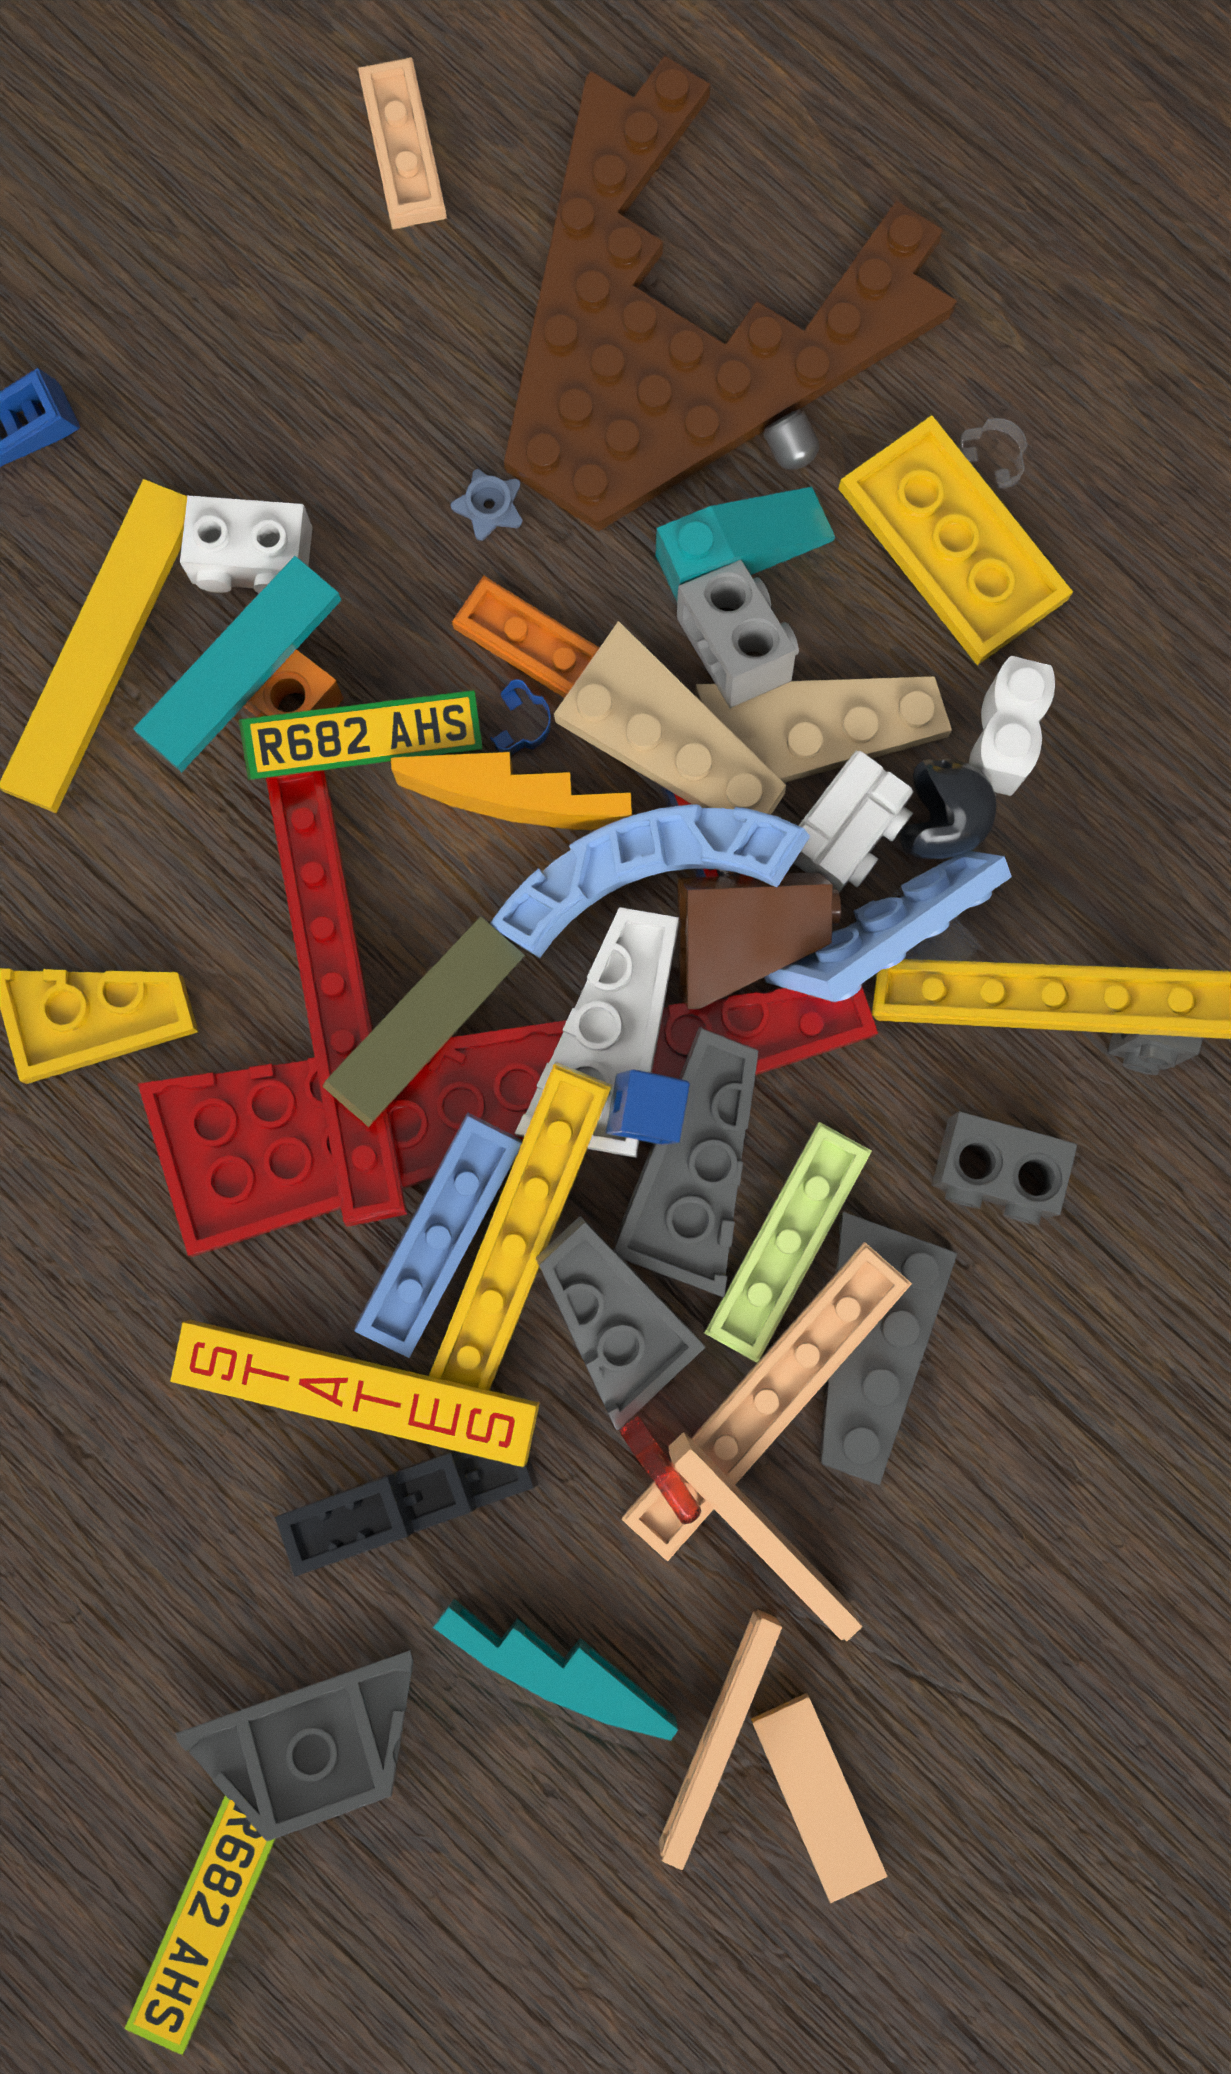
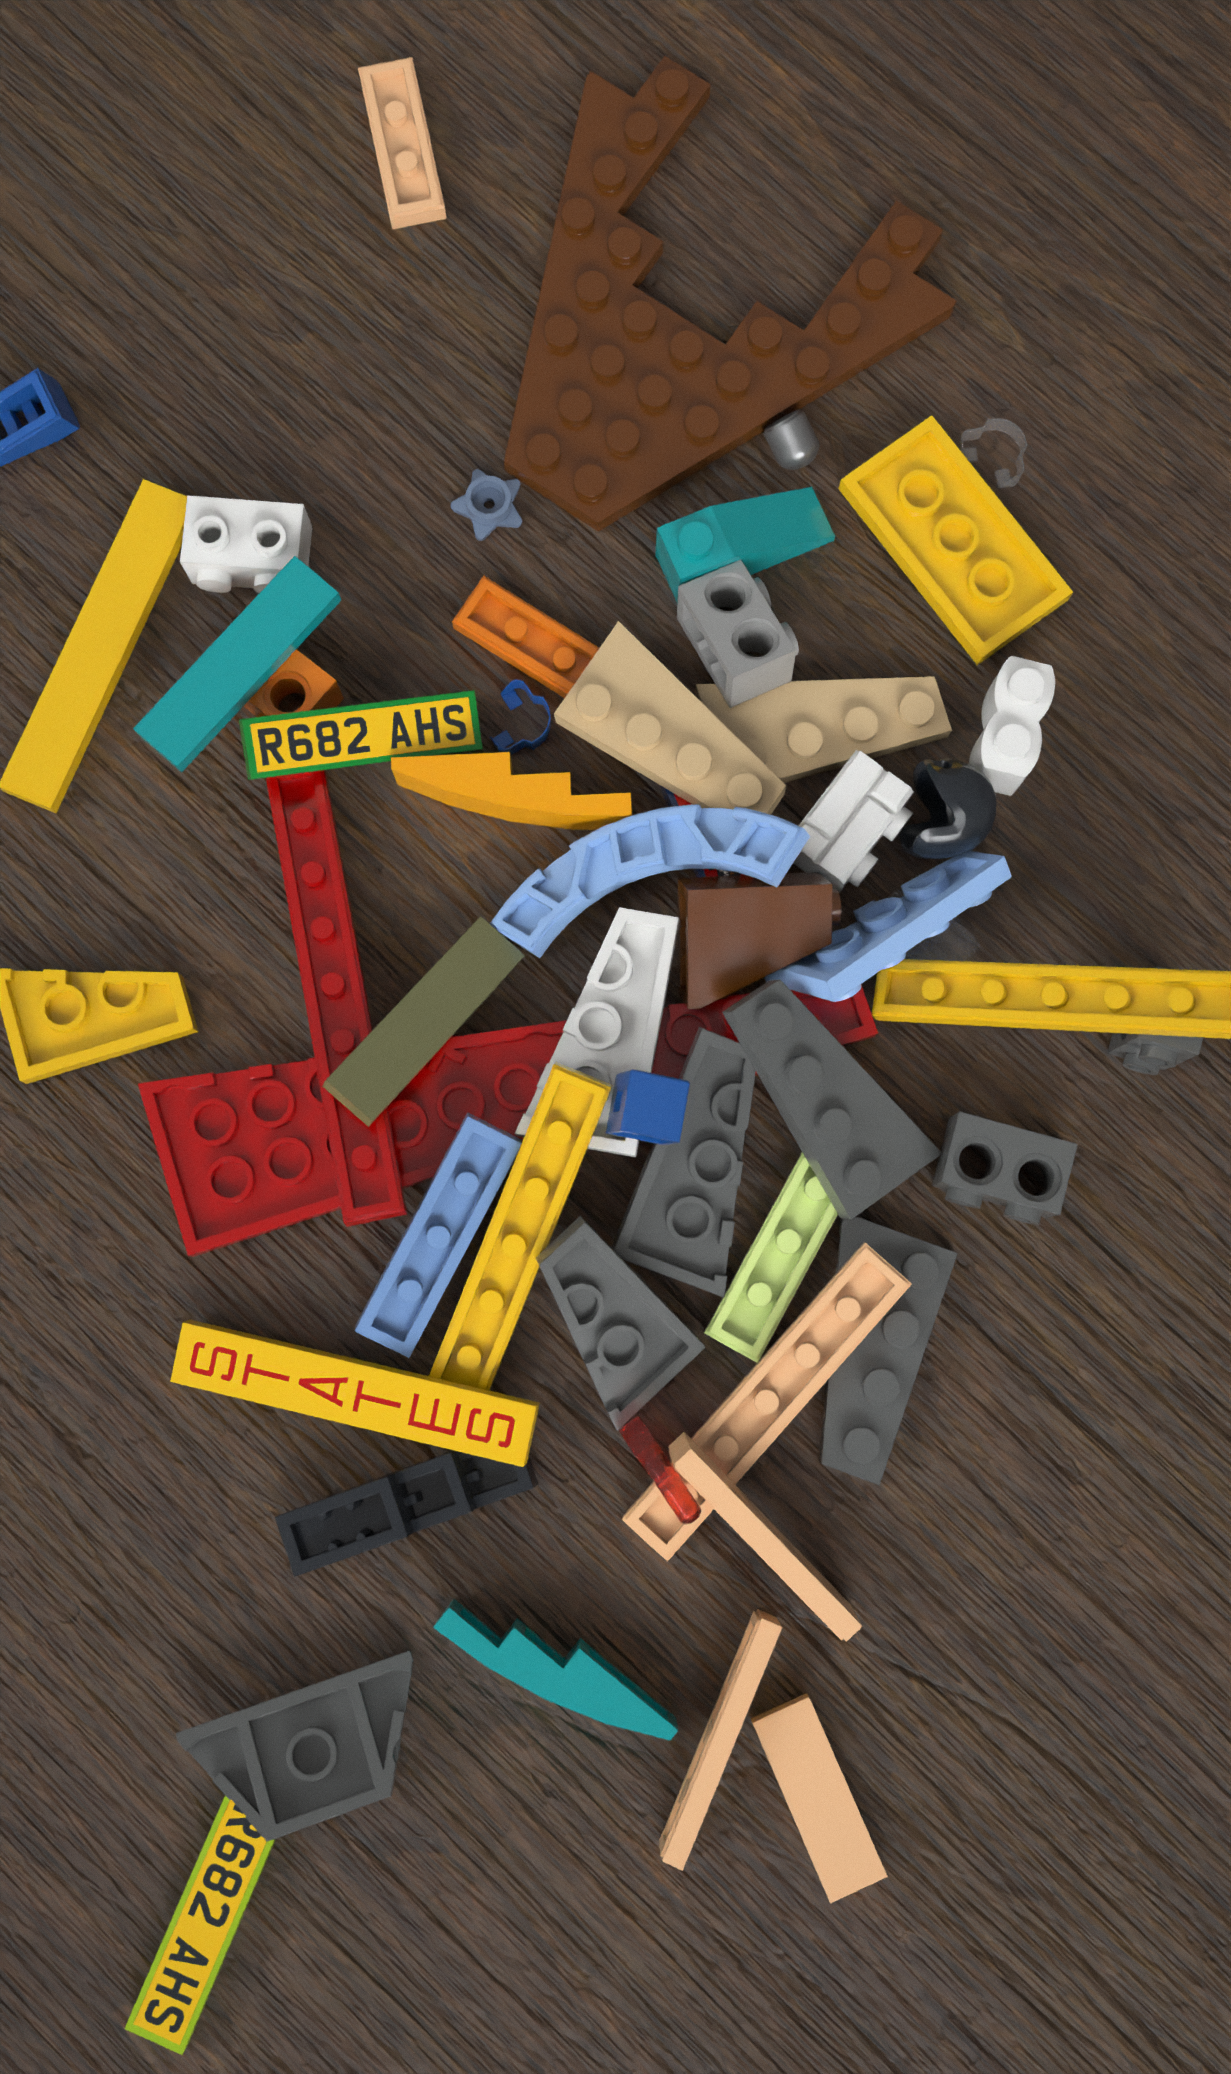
none -> dark grey wing [722,979,942,1220]

